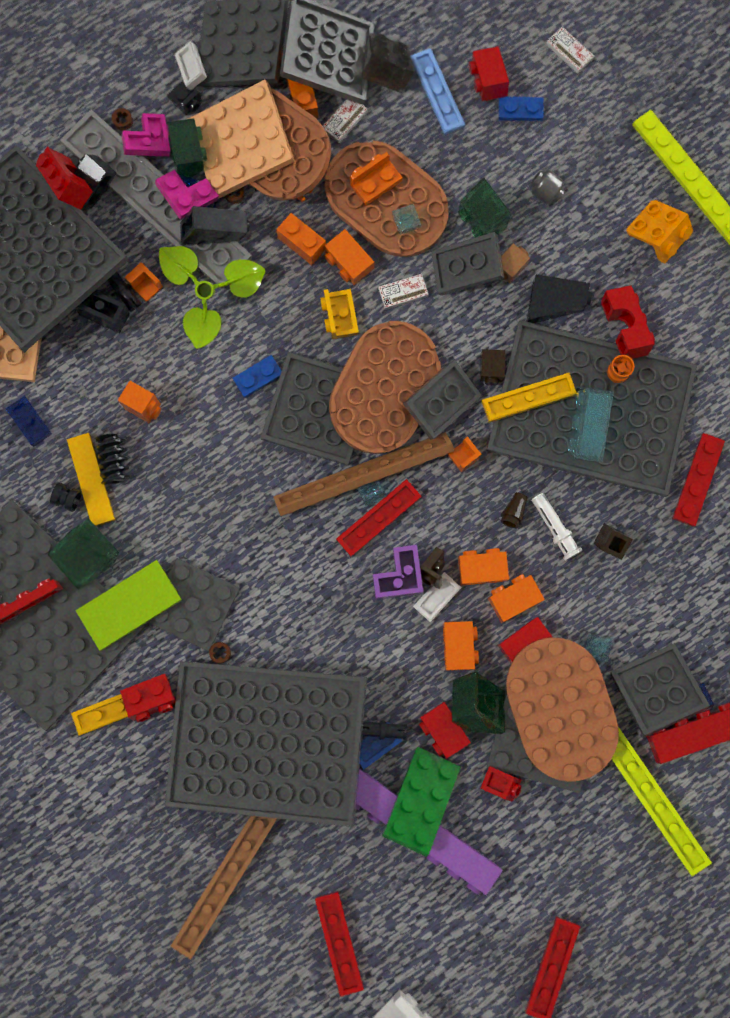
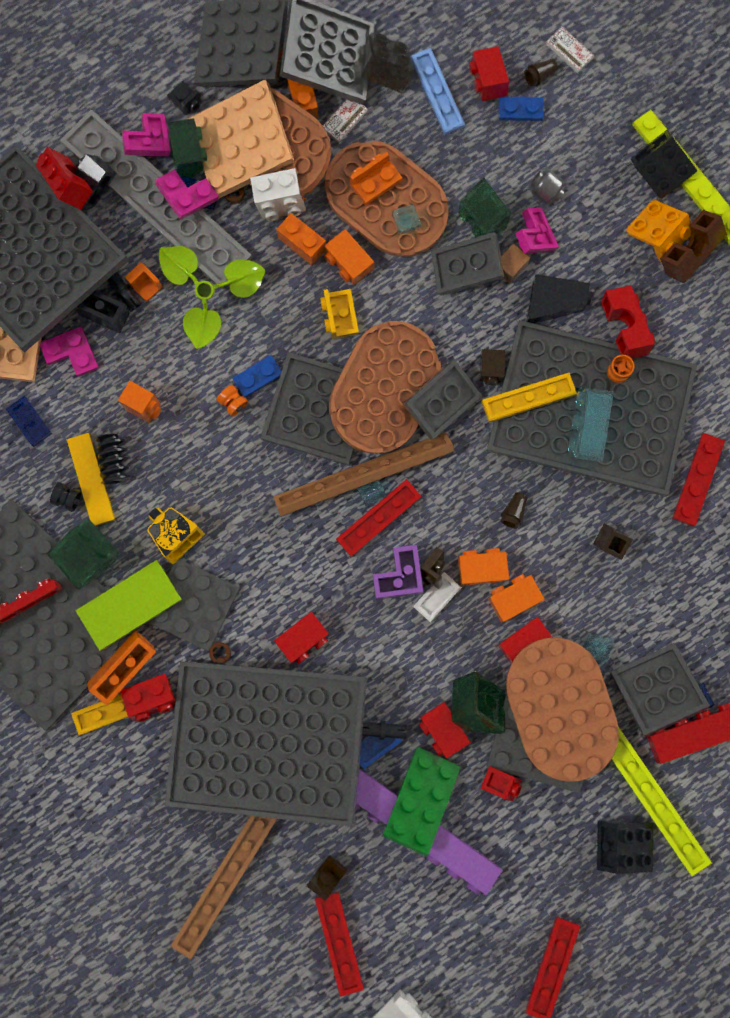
reddish brown bush [112,108,133,131] -> none
white tile [175,41,207,90] -> none
black slope [180,206,250,245] -> none
tile [378,274,428,310] -> none
orange brick [443,621,479,671] -> none
orange panel [447,436,482,473] -> none
white pin [531,492,583,561] -> none
none -> dark pink plate [39,326,99,377]
none -> orange brick [87,630,156,705]
none -> torso [147,507,205,565]
none -> orange wheel [216,385,248,417]
none -> white bracket [250,168,306,221]
none -> red brick [274,611,329,664]
none -> dark brown bracket [306,855,348,901]
none -> dark pink plate [516,208,559,254]
none -> dark brown cone [524,58,558,86]
none -> black bracket [597,821,653,874]
none -> black bracket [630,129,697,199]
none -> reddish brown arch [660,210,727,283]

